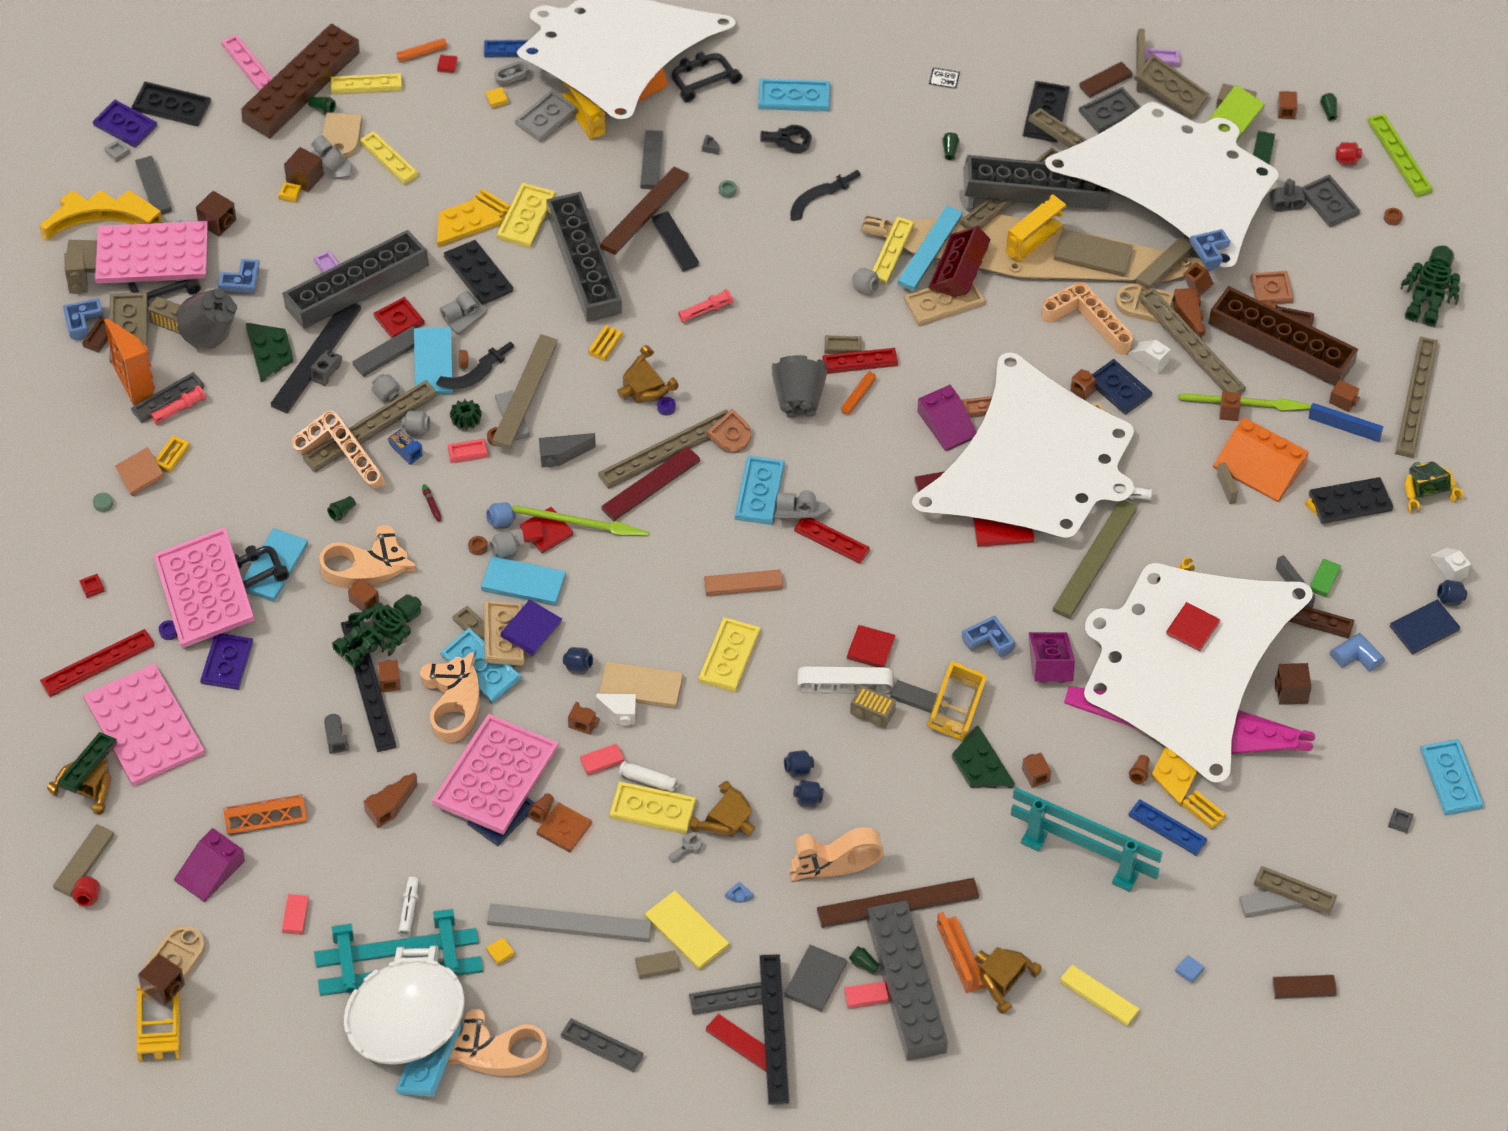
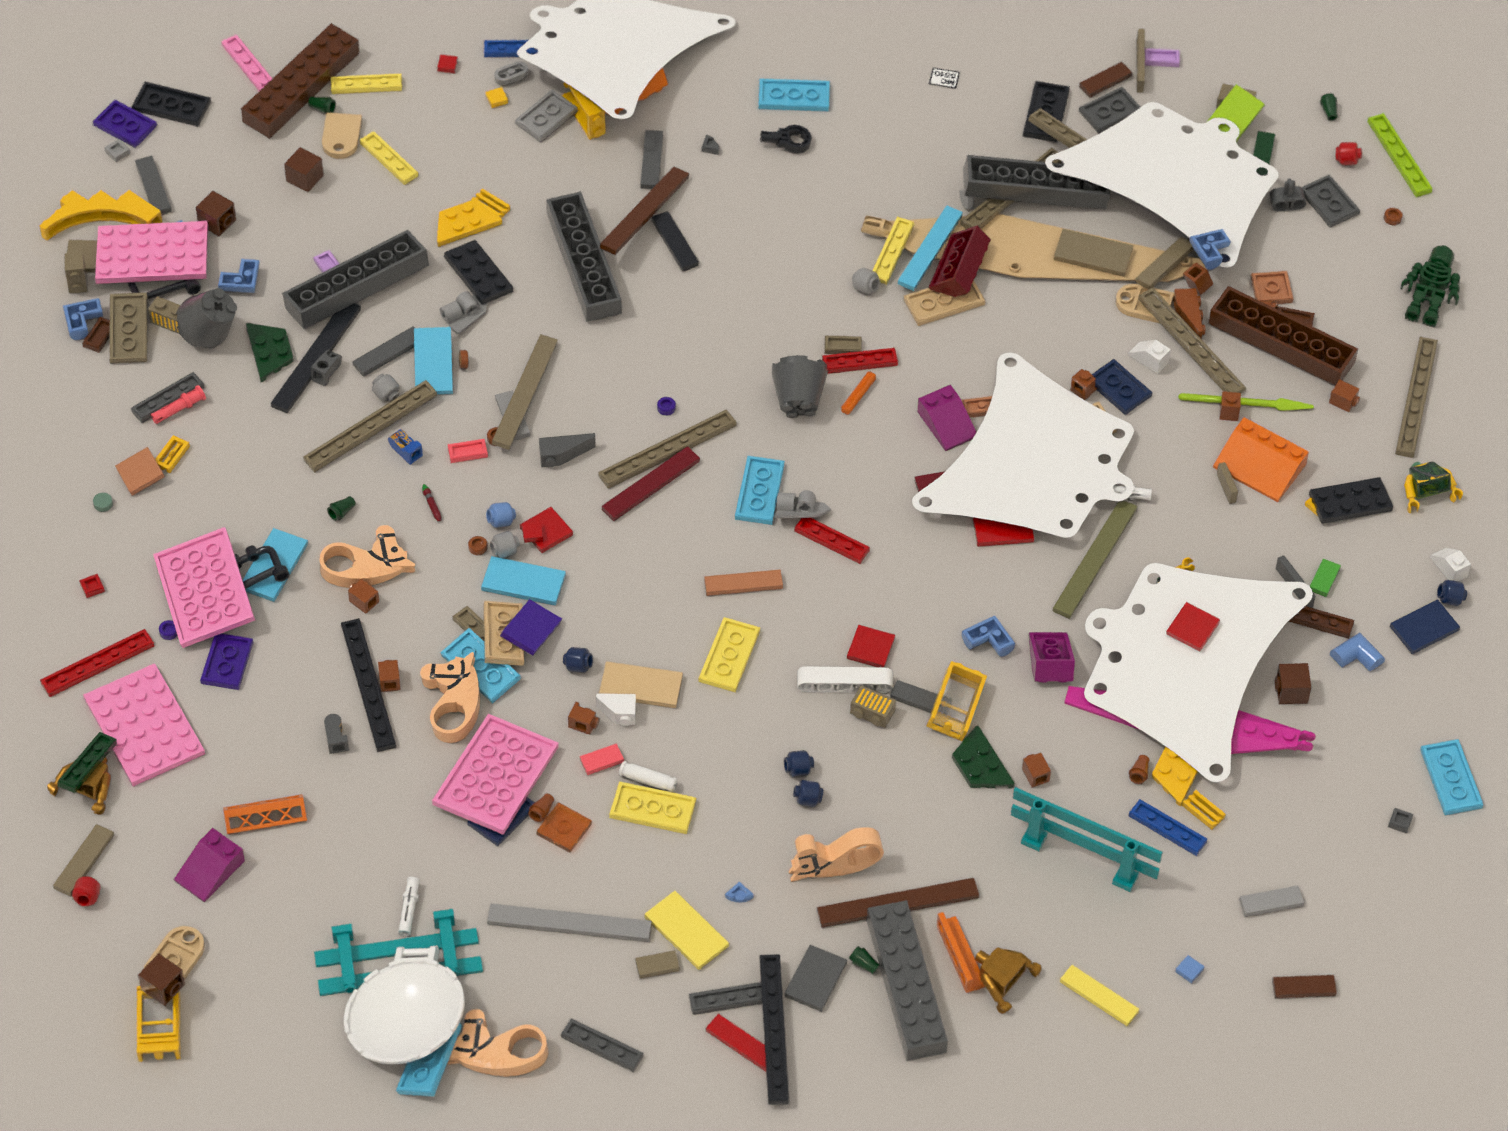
orange slope [104,318,155,406] -> none
yellow tile [278,182,302,203] -> none
coral tile [282,894,309,934] -> none
light nougat beam [292,411,385,489] -> none
light grey panel [311,135,352,179] -> none
dark green piece [332,594,422,668] -> none
dark orange slope [364,772,418,828] -> none
red tile [373,297,425,338] -> none
orange axle [396,38,447,62] -> none
light grey head [402,411,430,435] -> none
black sword [436,341,514,389] -> none
dark green gear [450,399,482,431] -> none
yellow tile [486,937,515,965] -> none
light yellow tile [497,183,556,248] -> none
lime piece [512,505,649,536] -> none
yellow tile [588,324,622,361] -> none
pearl gold torso [617,345,679,403] -> none
light grey bar [668,833,702,862] -> none
black bar [671,52,743,103] -> none
coral pin [678,289,733,323] -> none
pearl gold torso [689,781,756,837] -> none
nougat tile [706,409,751,453] -> none
sand green tile [719,180,737,198] -> none
black sword [790,170,861,220] -> none
coral tile [844,981,889,1008] -> none
dark green cone [942,132,960,160] -> none
yellow door [1006,194,1066,262] -> none
light nougat beam [1041,282,1133,355] -> none
dark tan tile [1134,53,1209,119] -> none
dark tan tile [1254,866,1337,915] -> none
dark orange brick [1277,91,1297,119] -> none
blue tile [1308,403,1384,442] -> none

